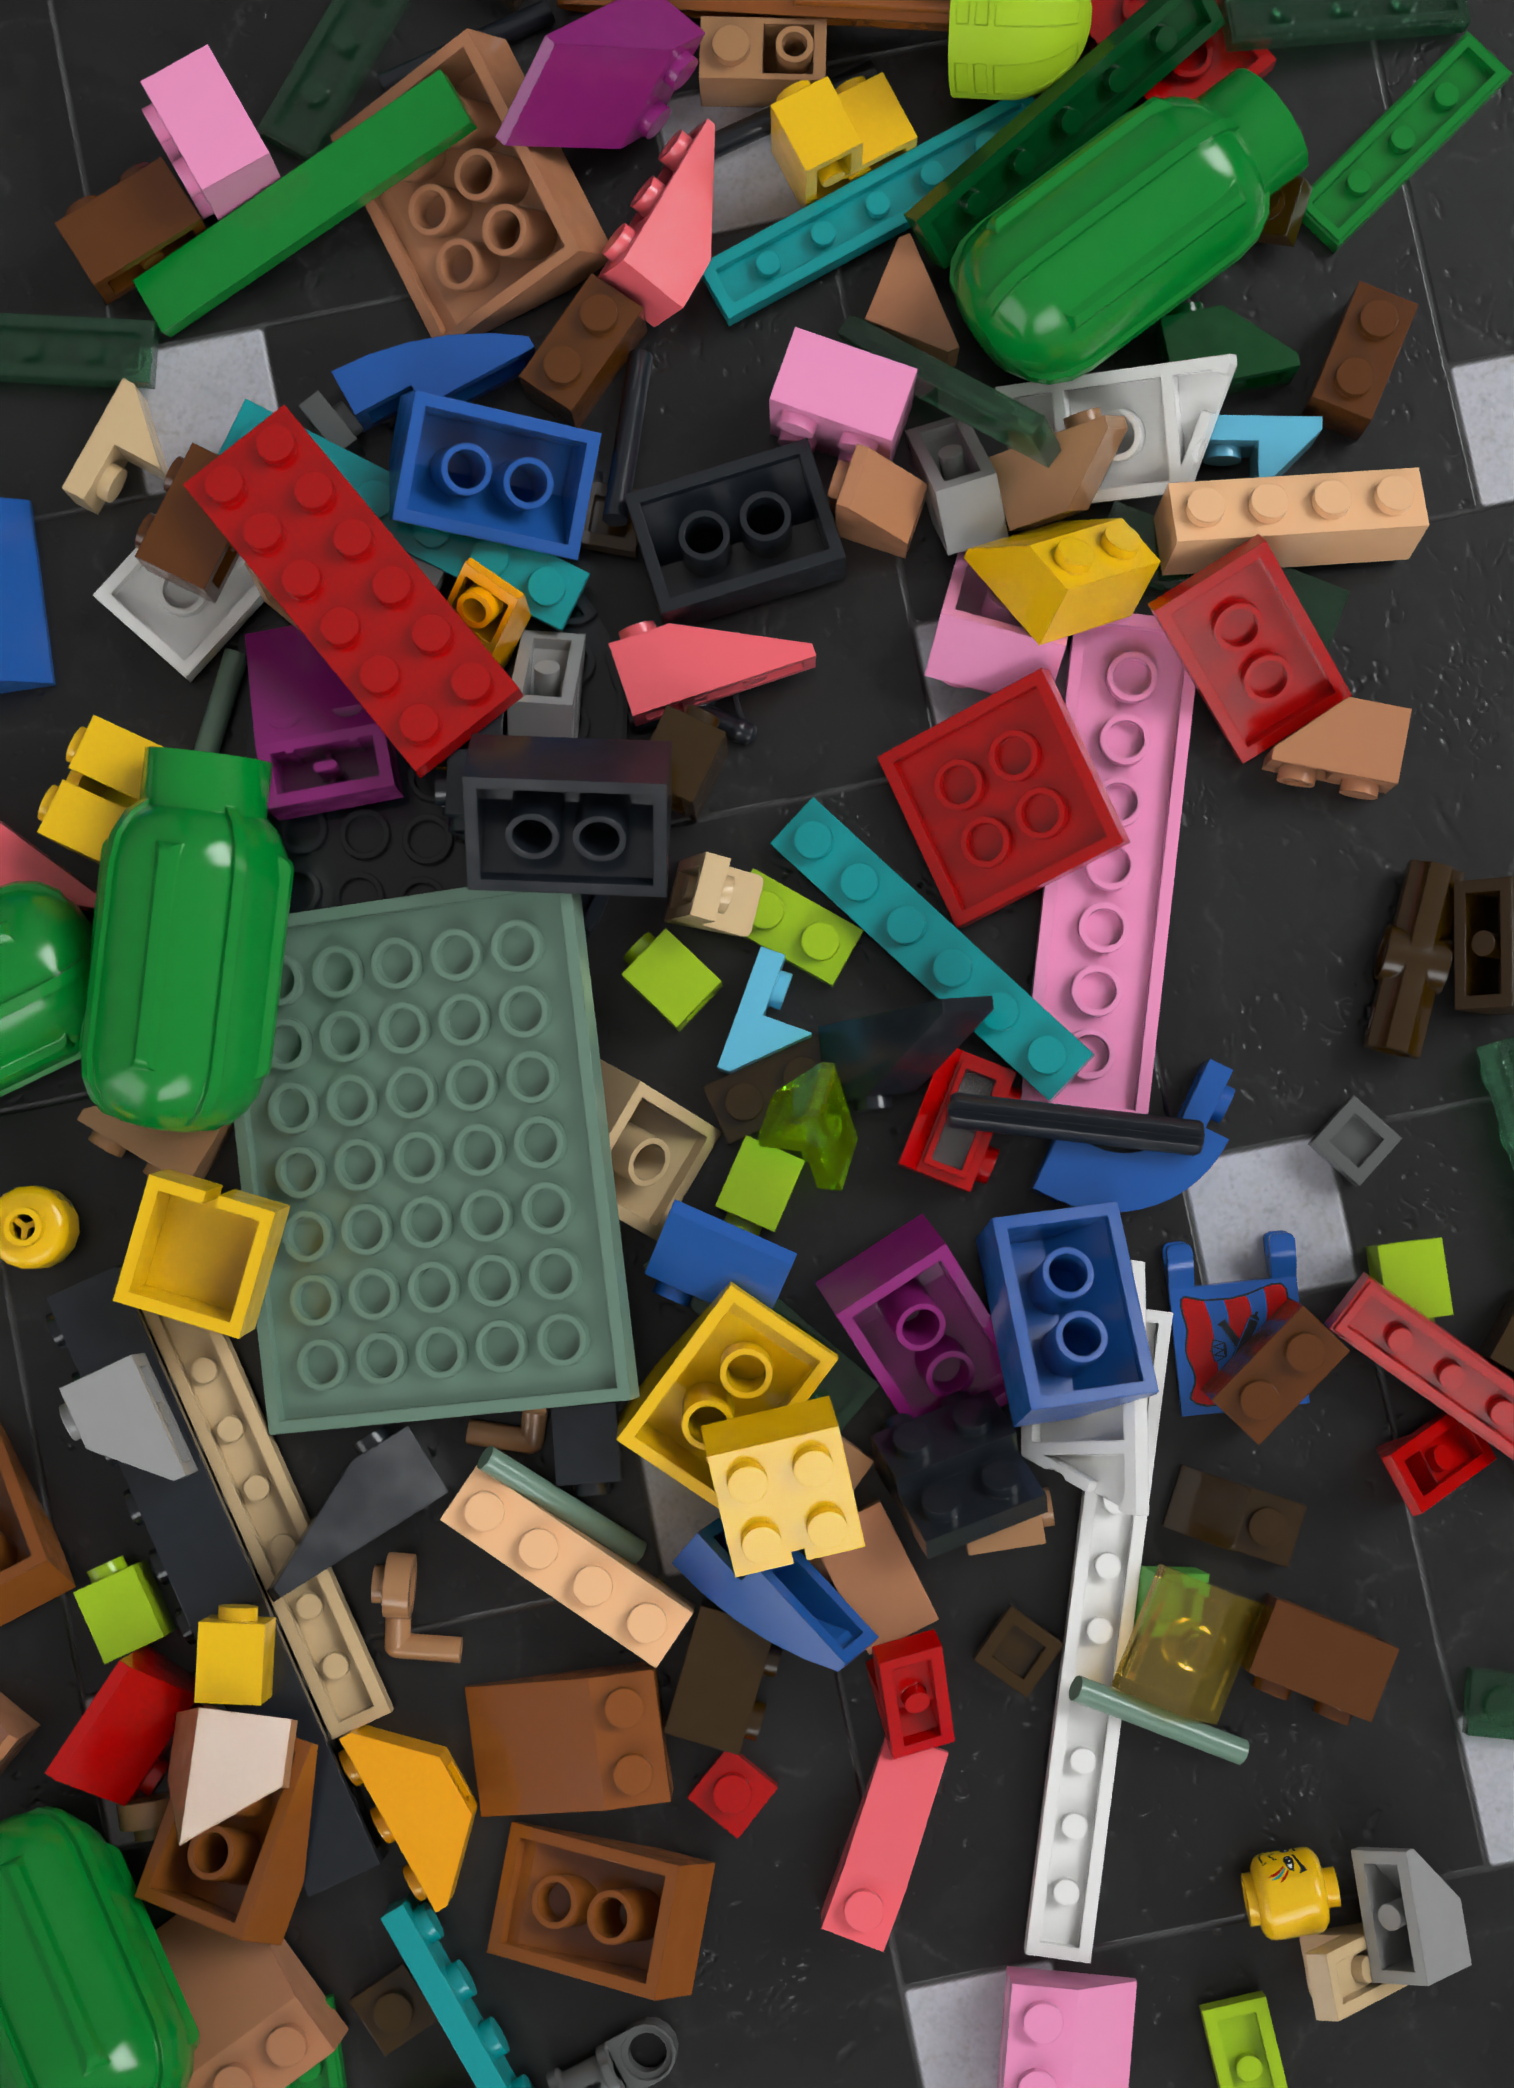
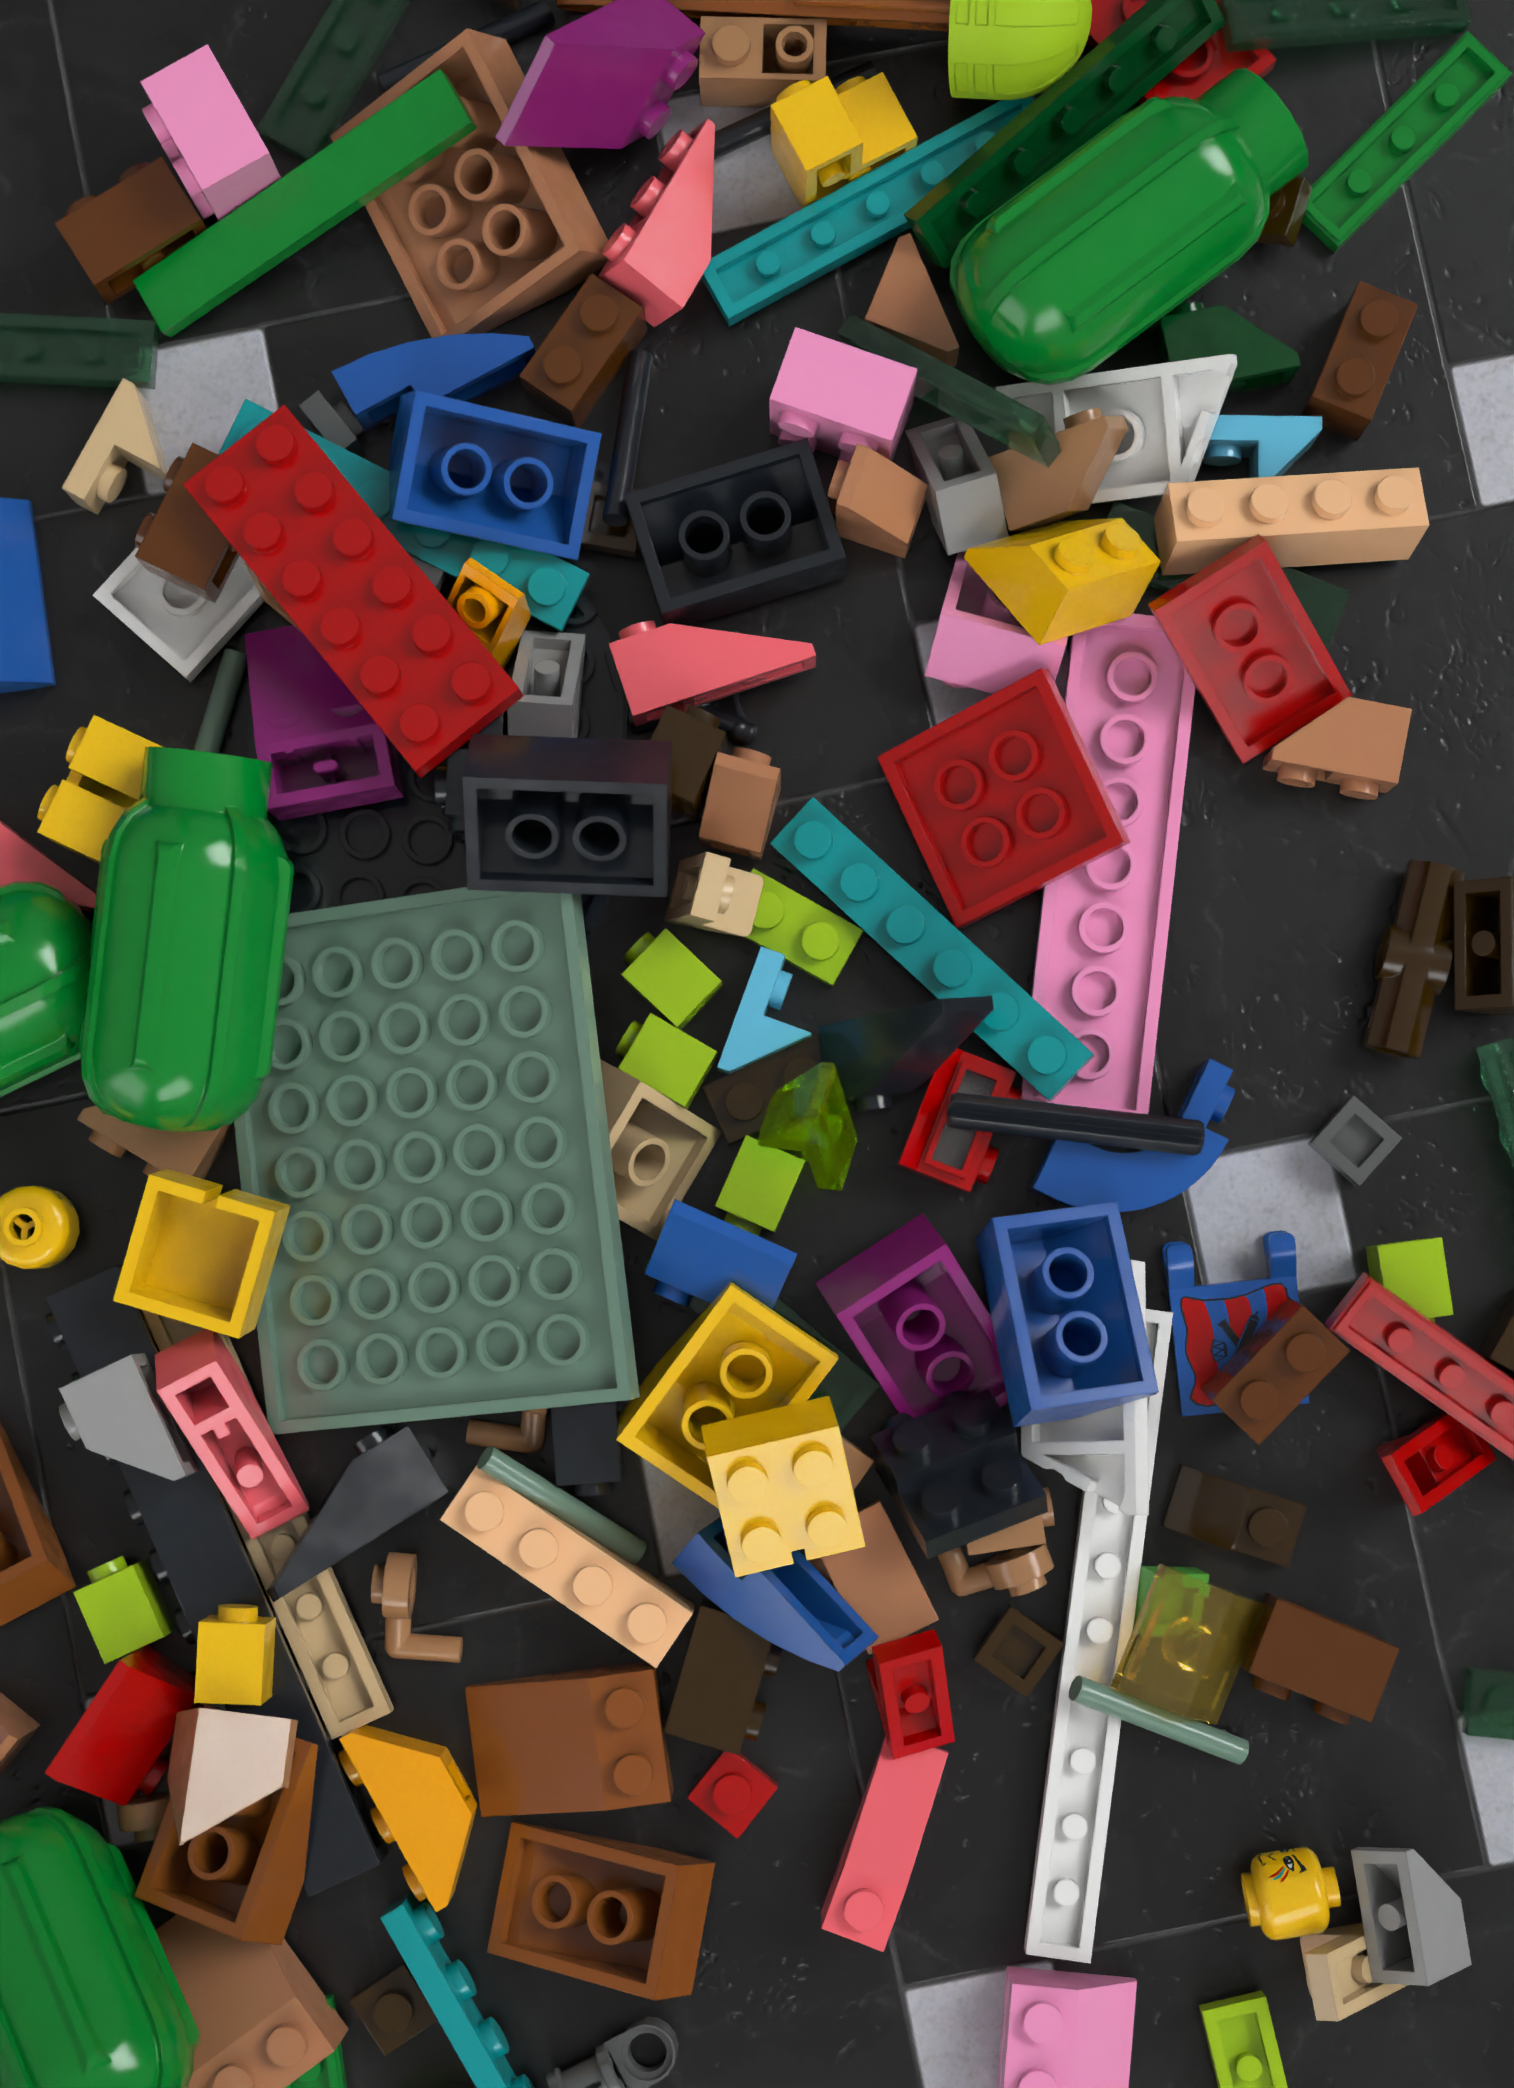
none -> coral slope [154,1329,310,1540]
none -> lime brick [615,1013,719,1110]
none -> nougat slope [699,747,781,861]
none -> medium nougat plate [937,1544,1054,1597]

